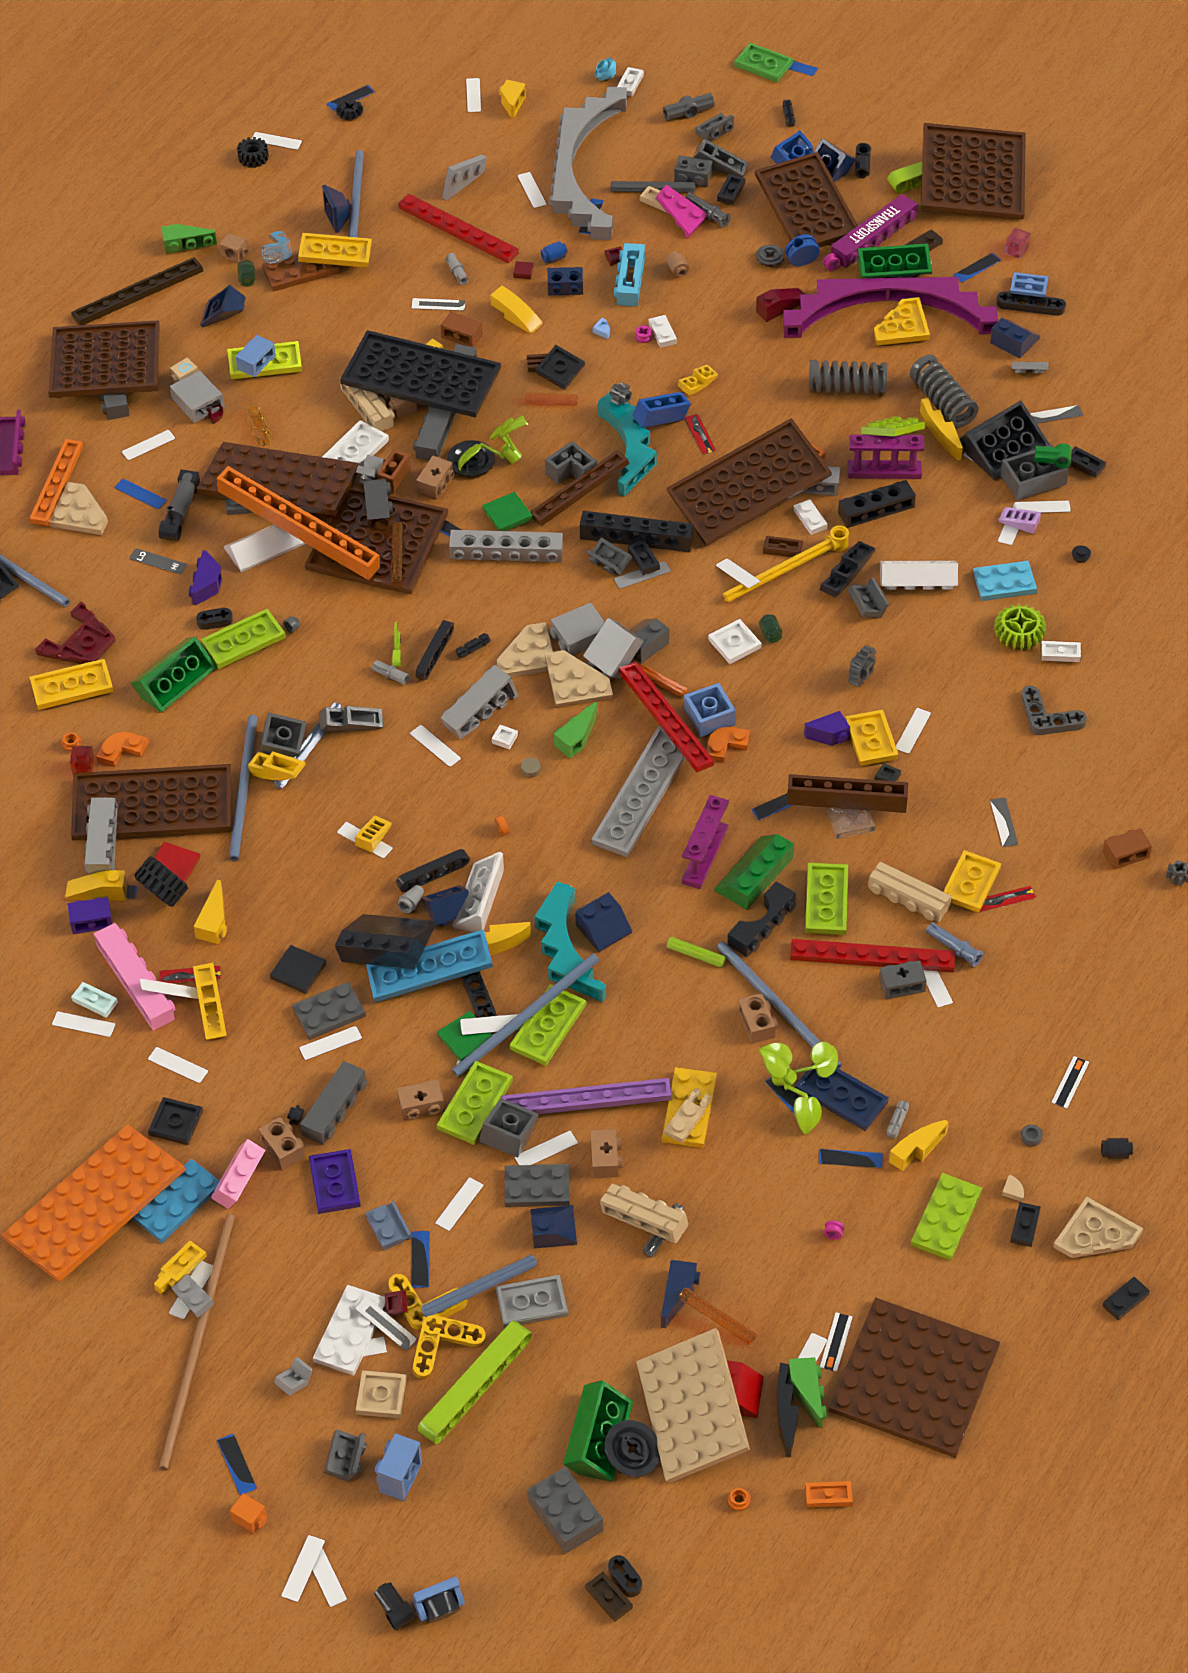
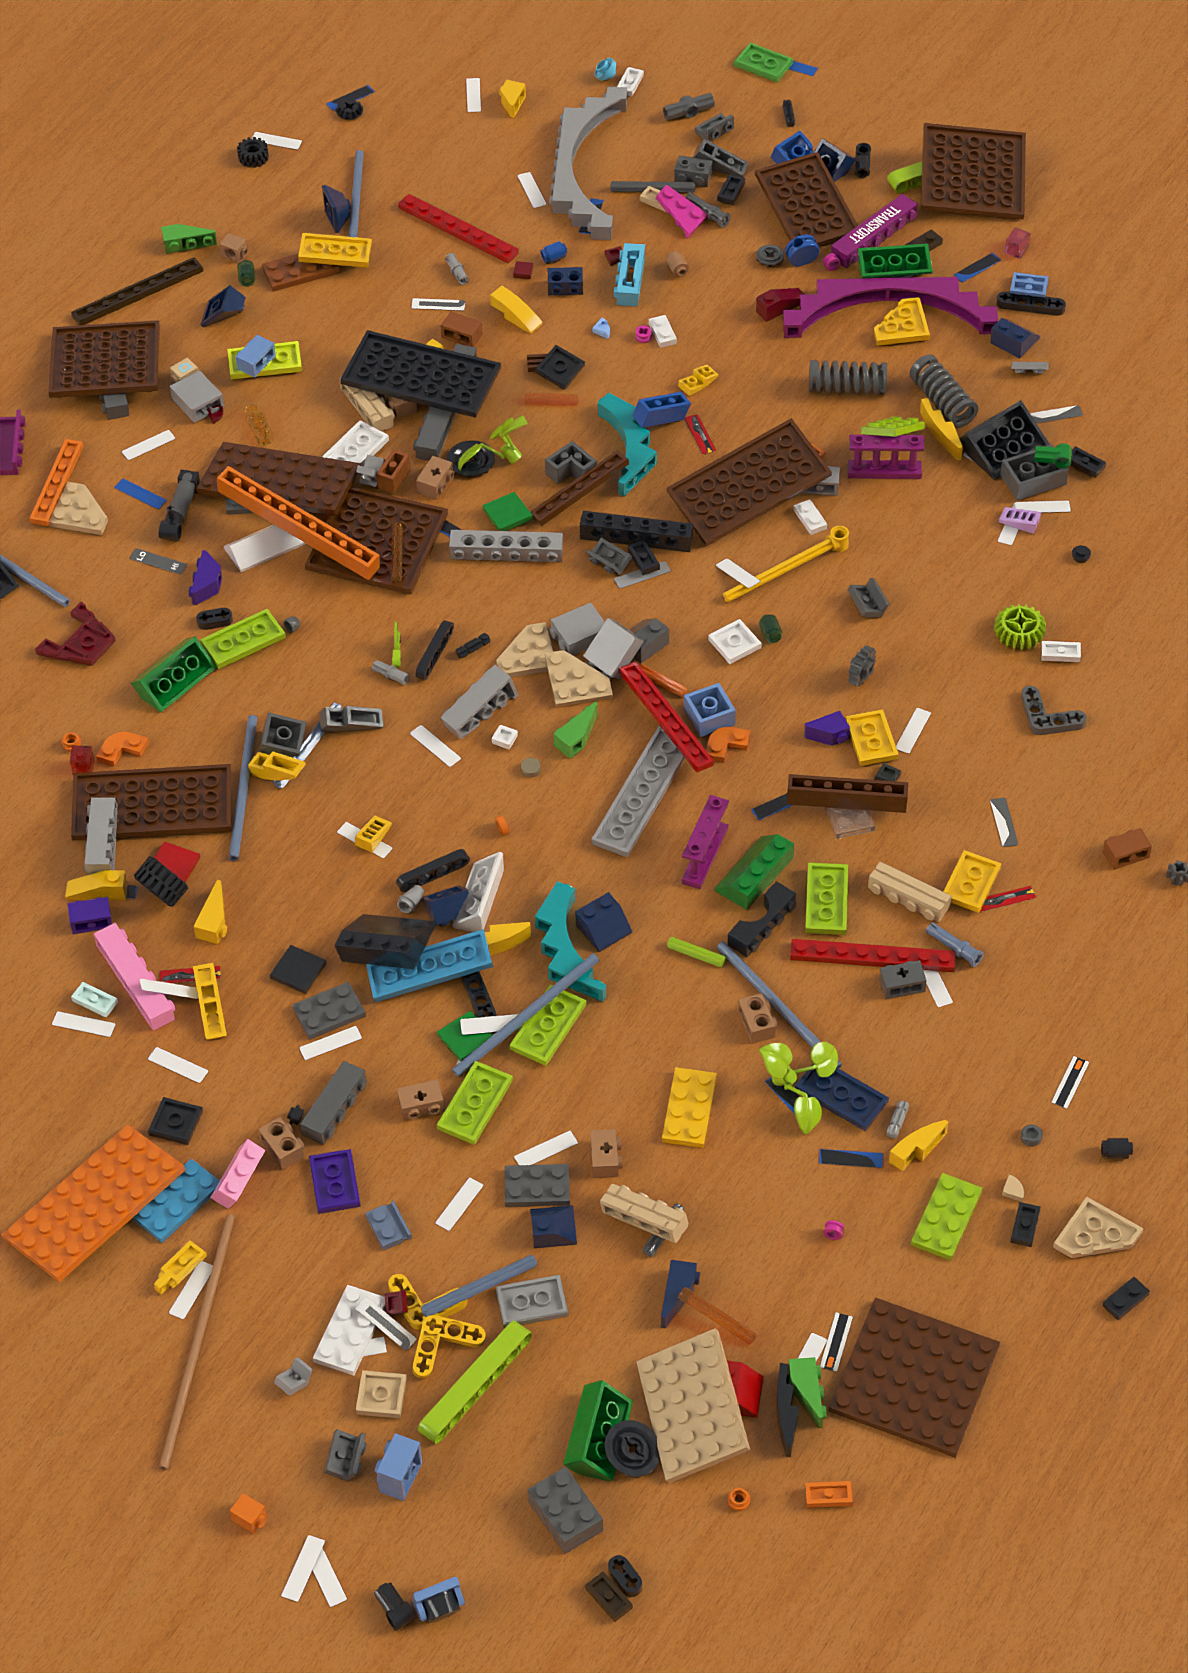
yellow plate [29,659,114,710] -> none
light grey plate [171,1274,215,1318] -> none
black sticker [217,1434,257,1495] -> none
clear animal [261,231,292,264] -> none
dark grey brick [363,479,393,520] -> none
black sticker [412,1231,429,1288] -> none
light grey wing [442,155,487,200] -> none
dark grey slope [480,1098,539,1158] -> none
medium lavender plate [502,1078,672,1114] -> none
dark grey gear [609,382,632,405] -> none
tan hinge [664,1088,712,1143] -> none
reddish brown tile [763,536,803,557] -> none
black slope [819,541,876,598] -> none
black brick [838,480,916,528] -> none
white slope [880,561,958,590] -> none
medium azure plate [973,561,1037,601] -> none

